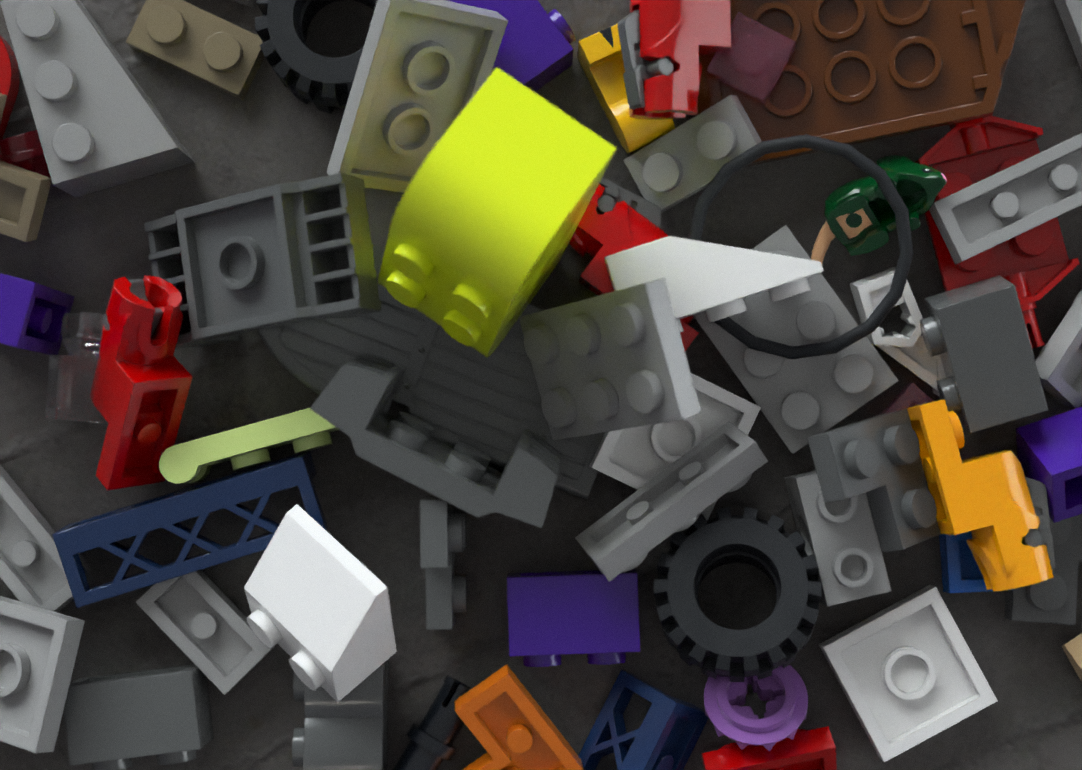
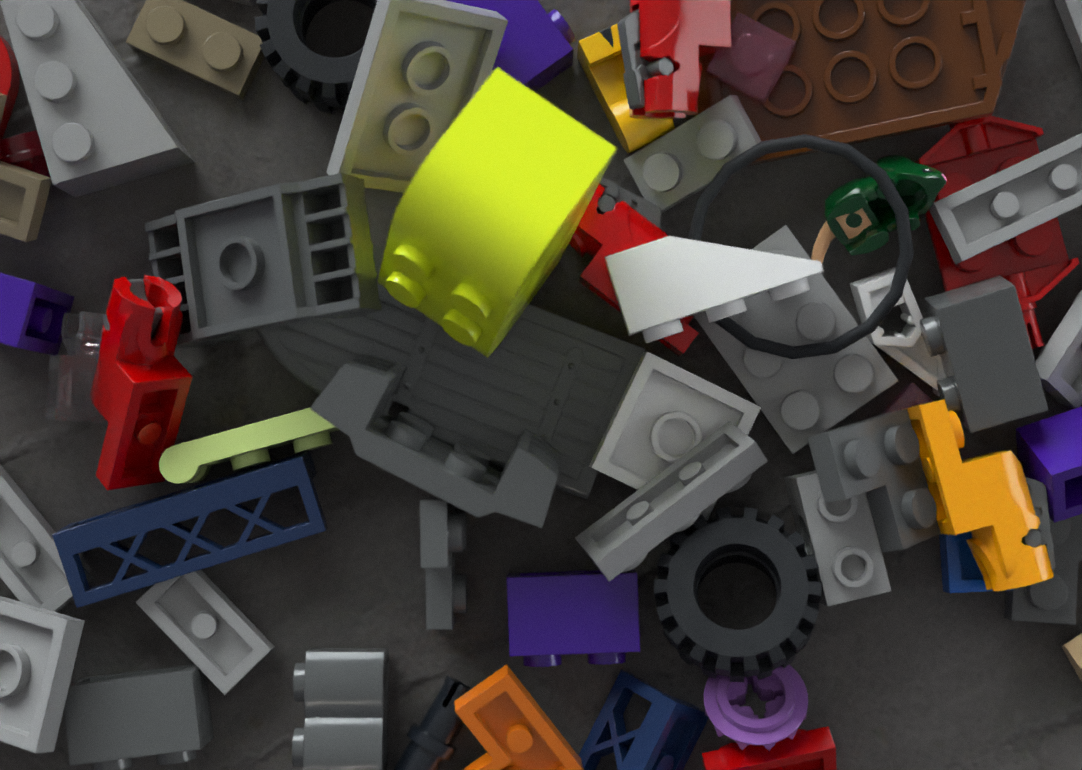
white slope [244,505,397,702] -> none
light grey plate [519,278,701,441] -> none
white plate [818,585,998,762] -> none

